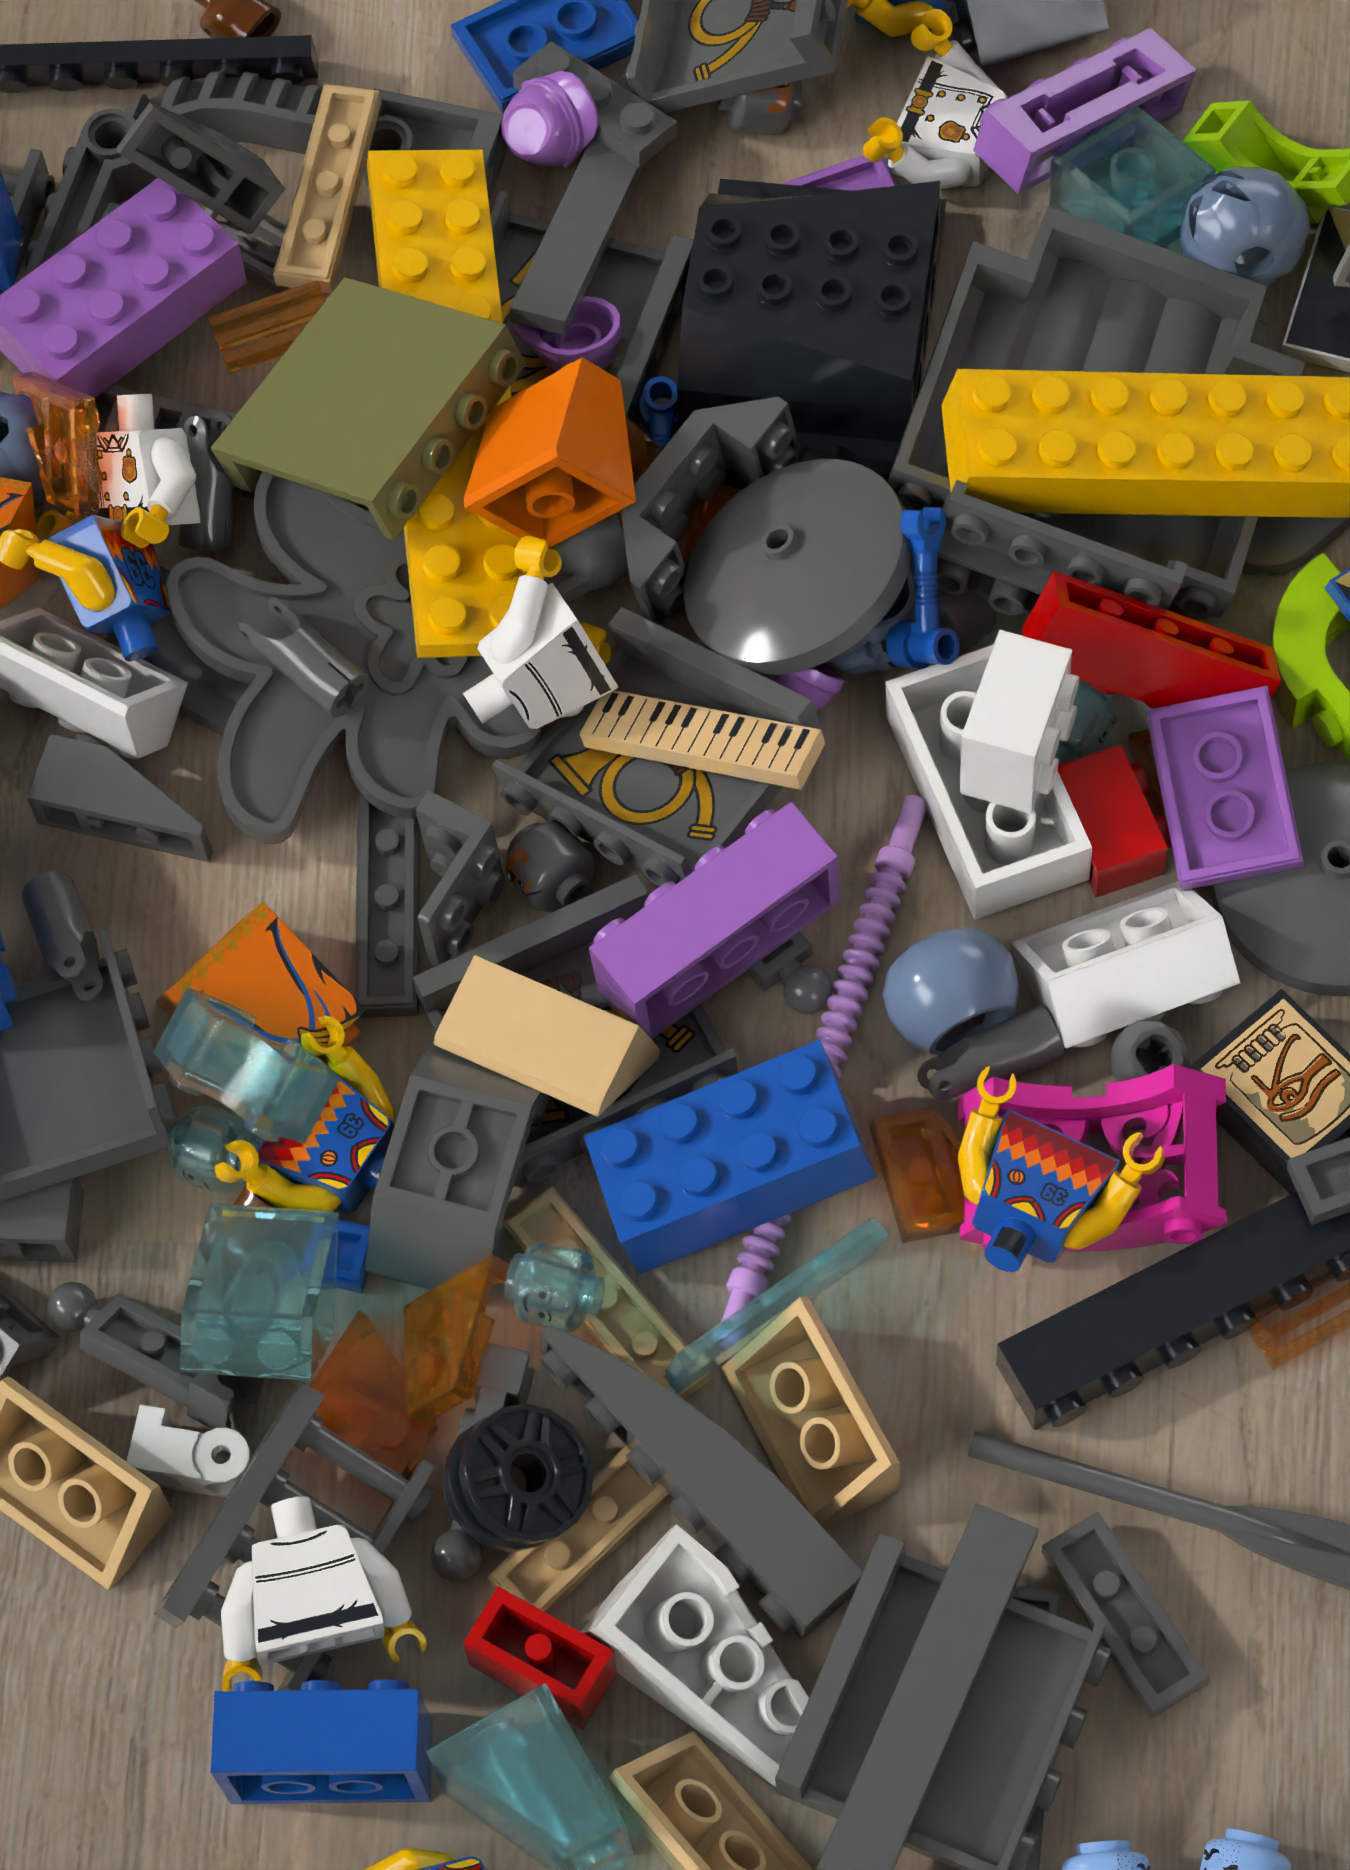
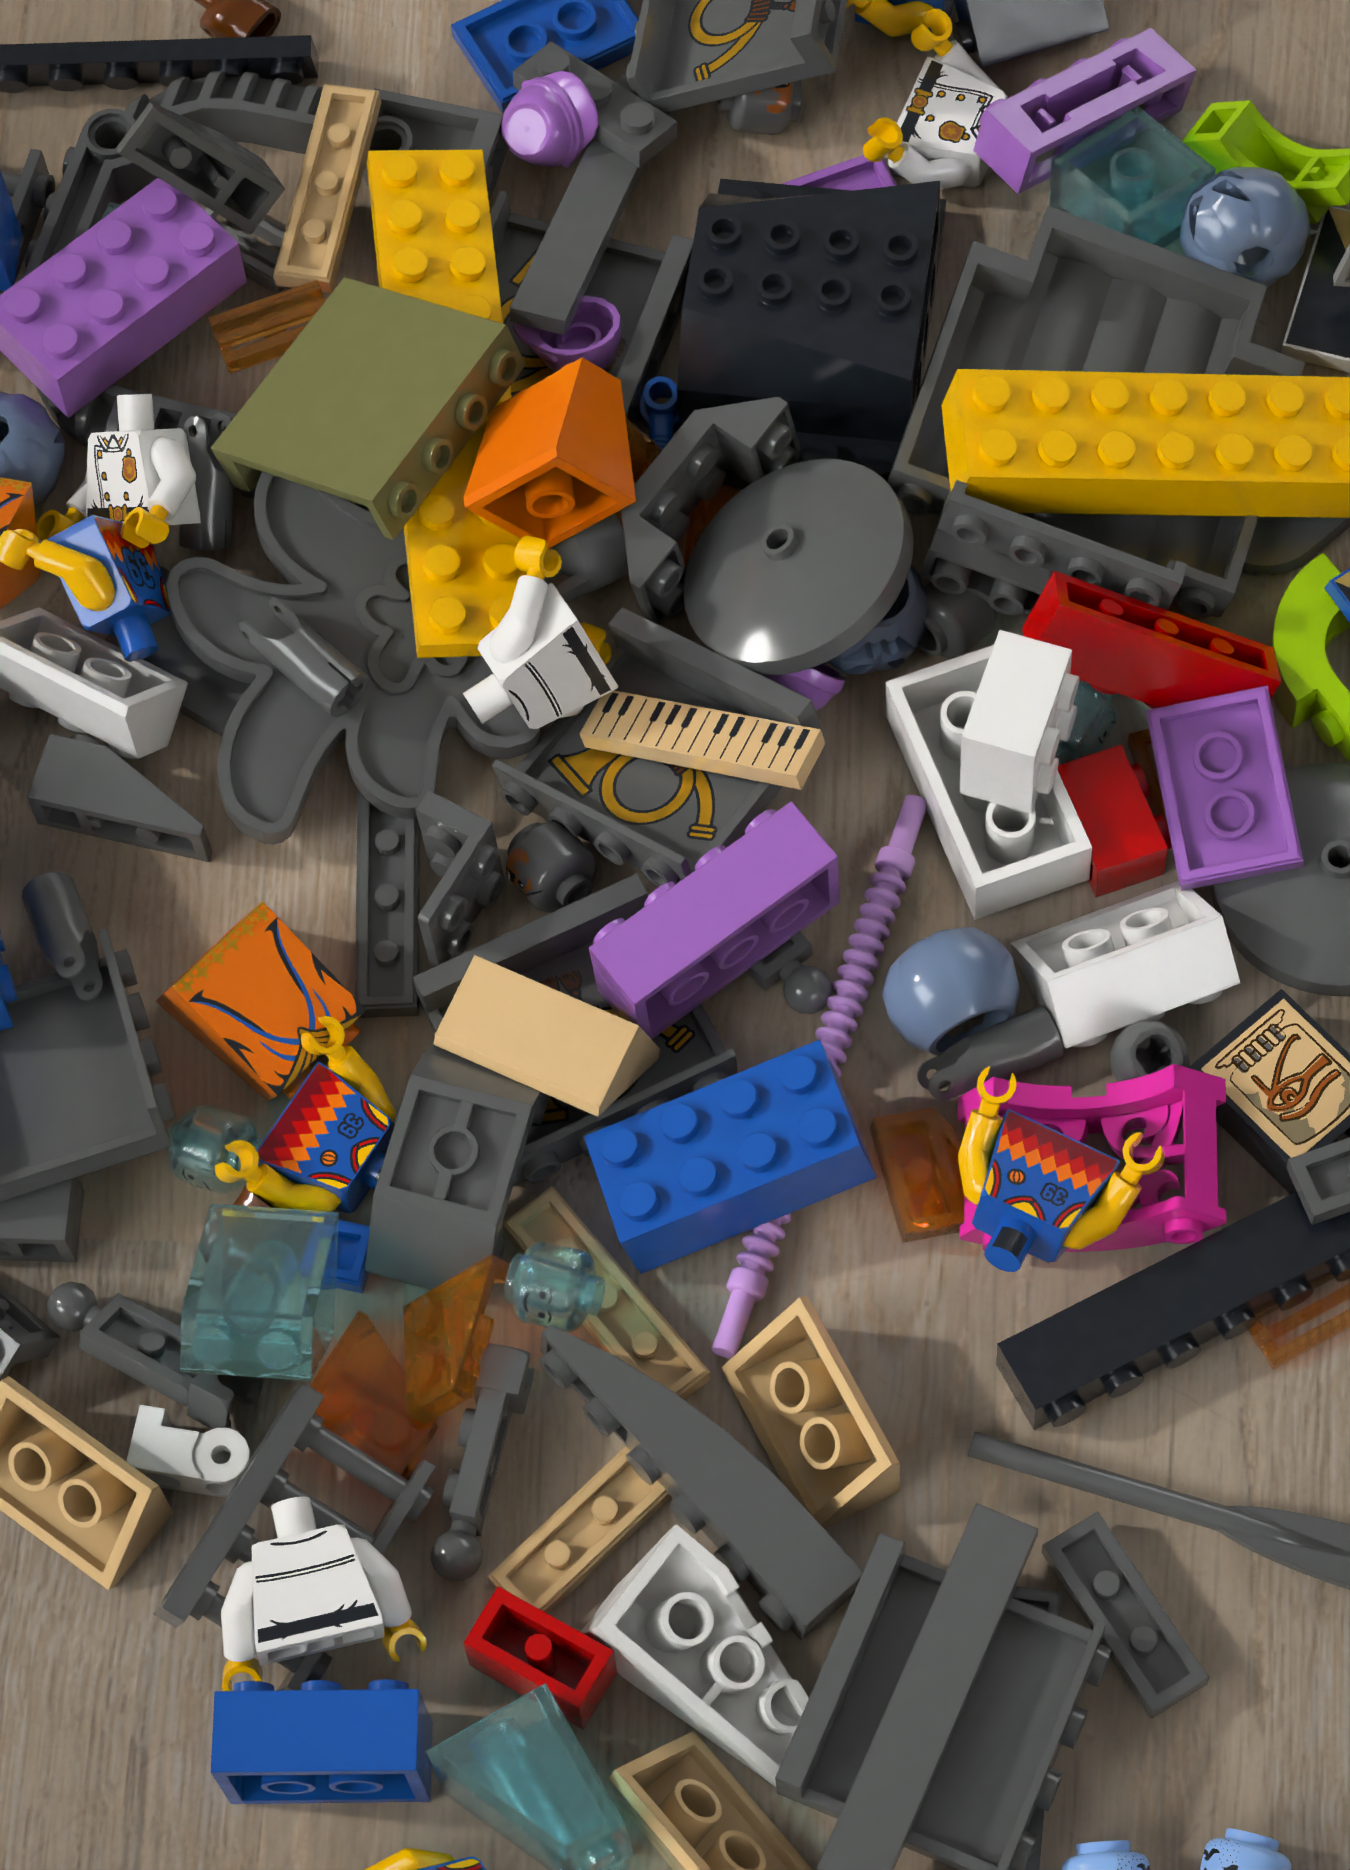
clear orange wing [13,371,102,517] -> none
clear light blue brick [153,987,339,1144] -> none
black wheel [443,1403,594,1553] -> none
clear light blue tile [664,1217,889,1394] -> none
blue brick [886,507,960,669] -> none

